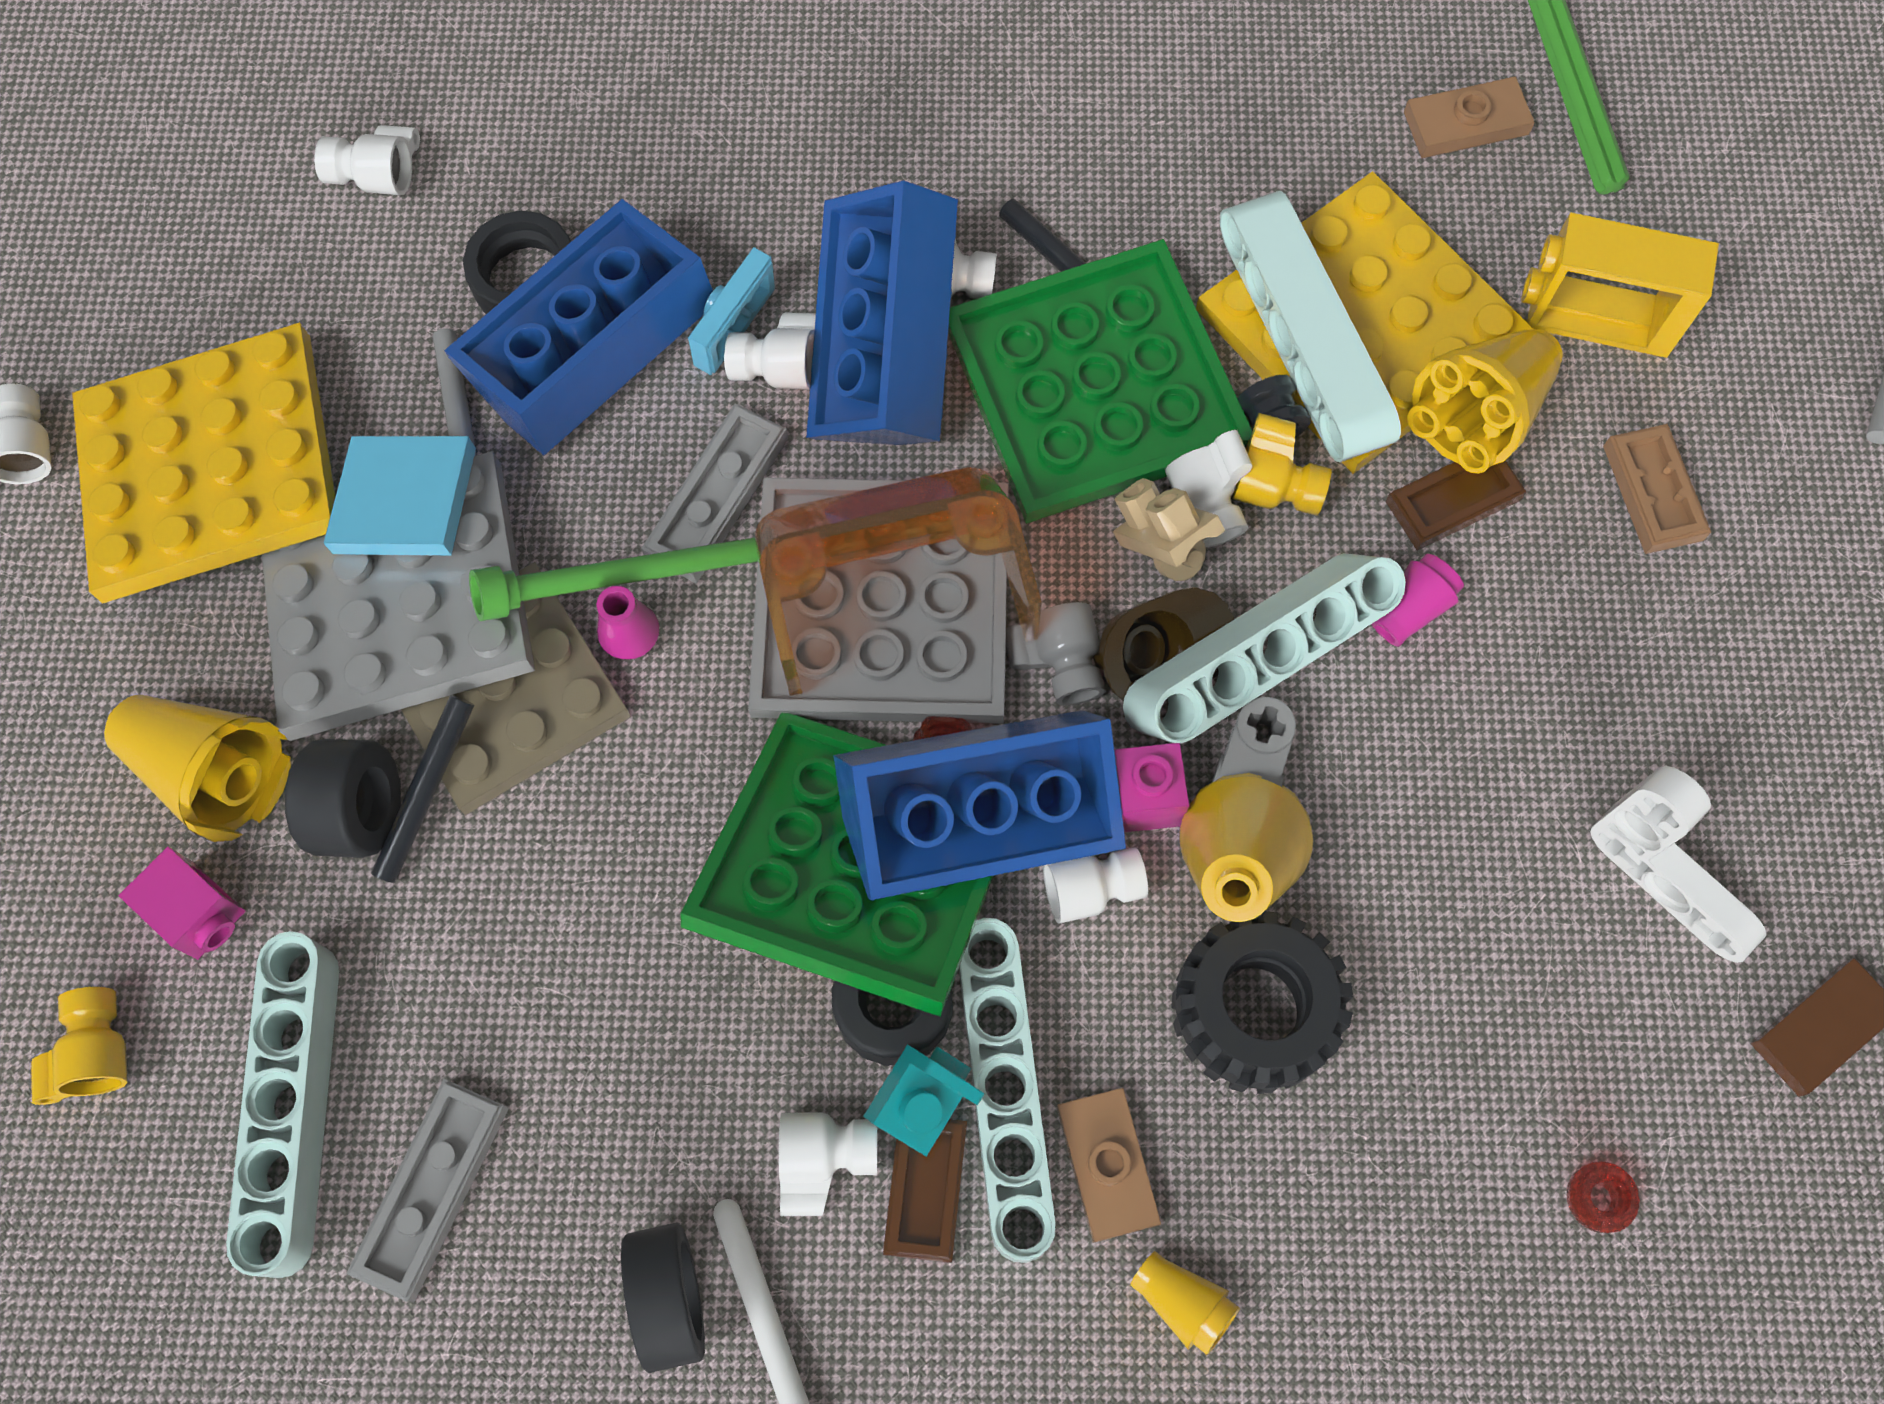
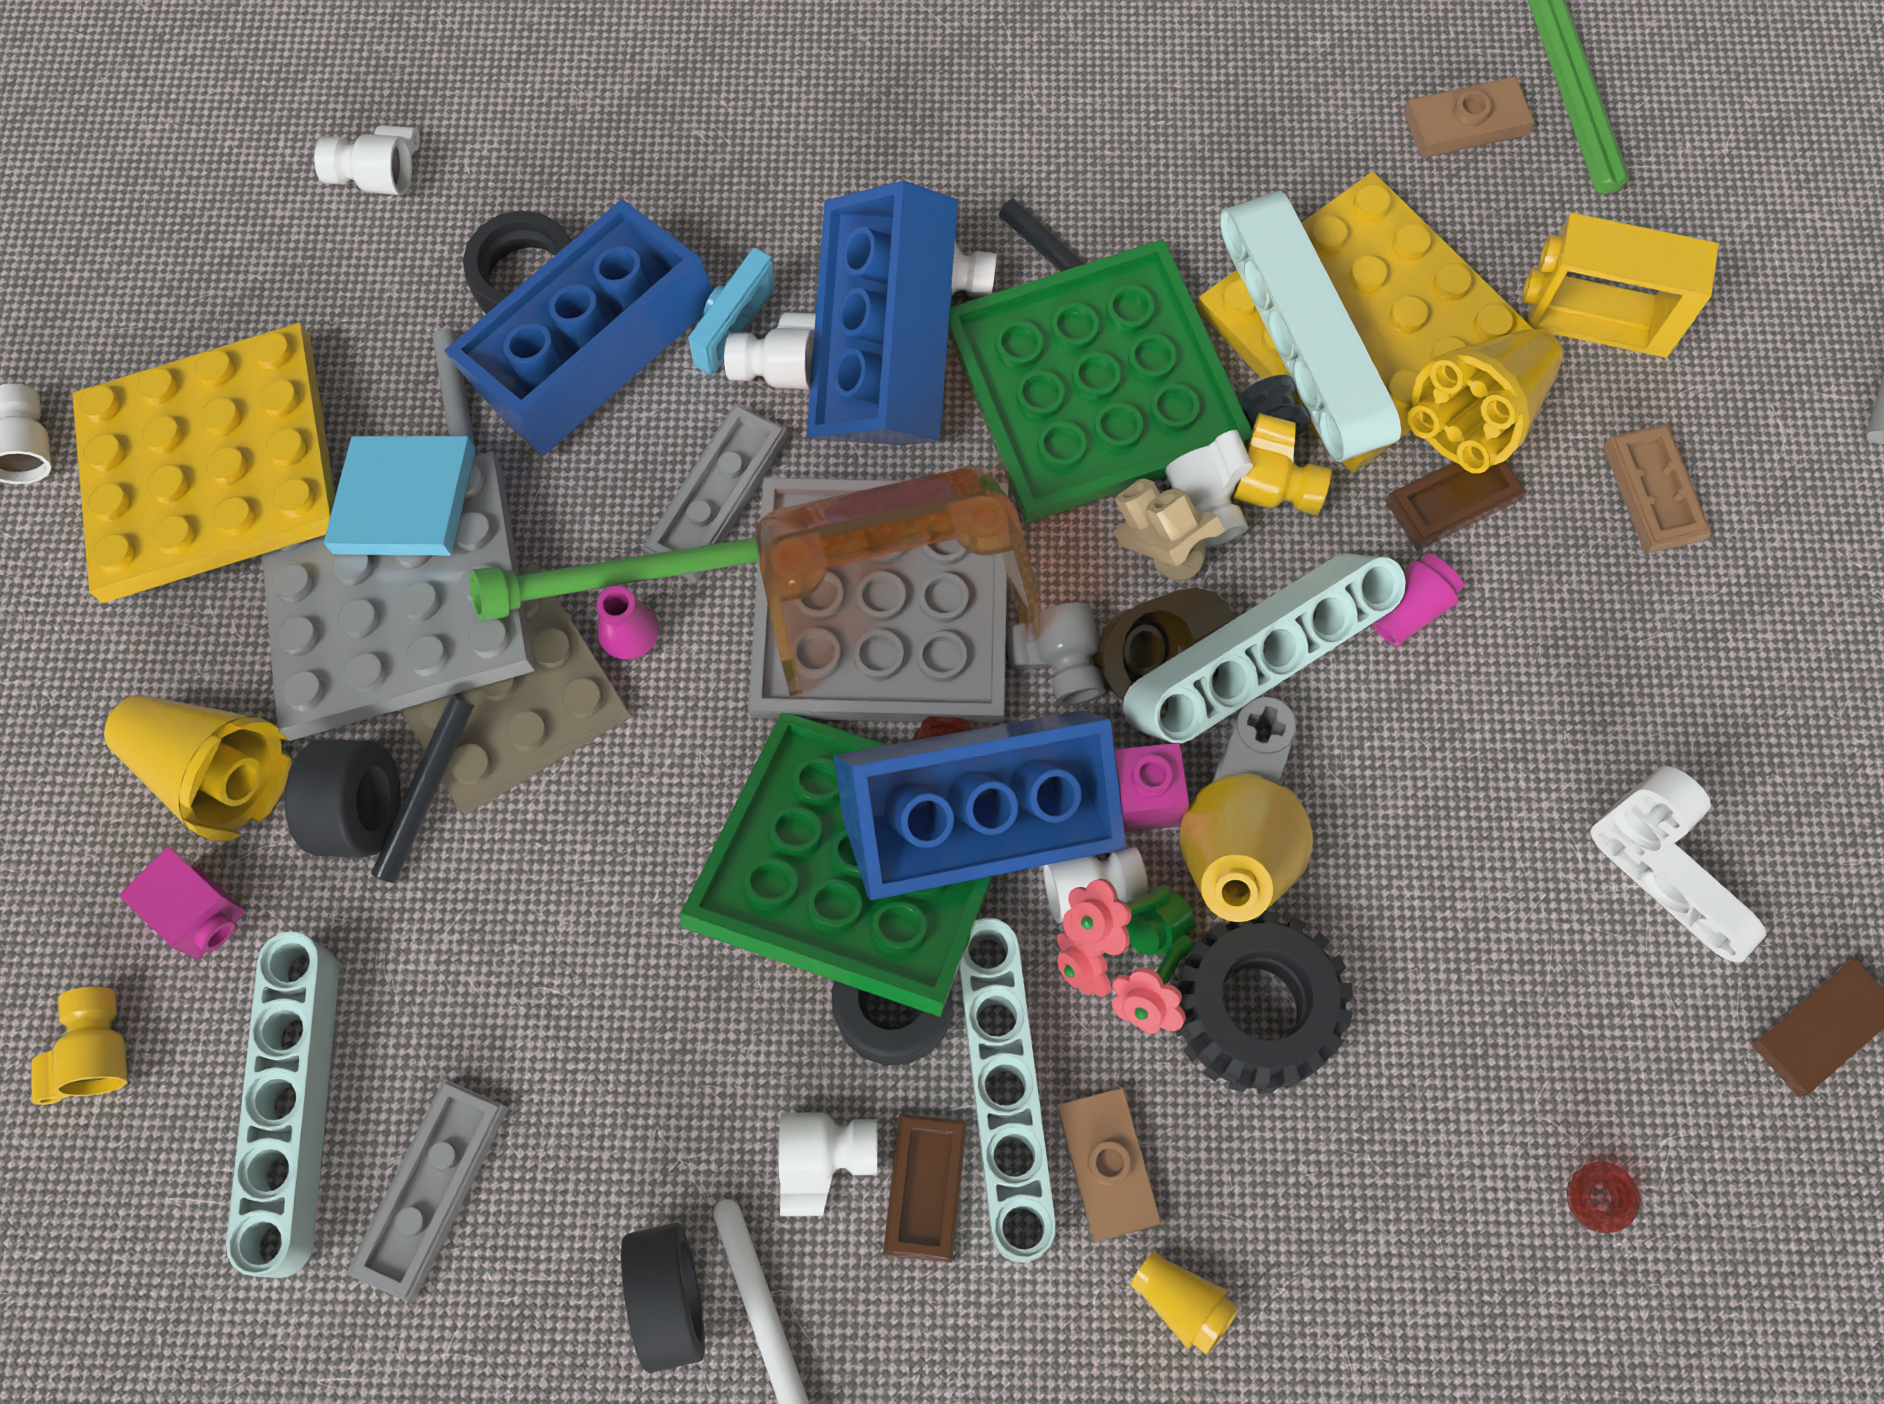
teal bracket [863,1044,985,1157] -> none
none -> coral plant [1057,879,1195,1034]

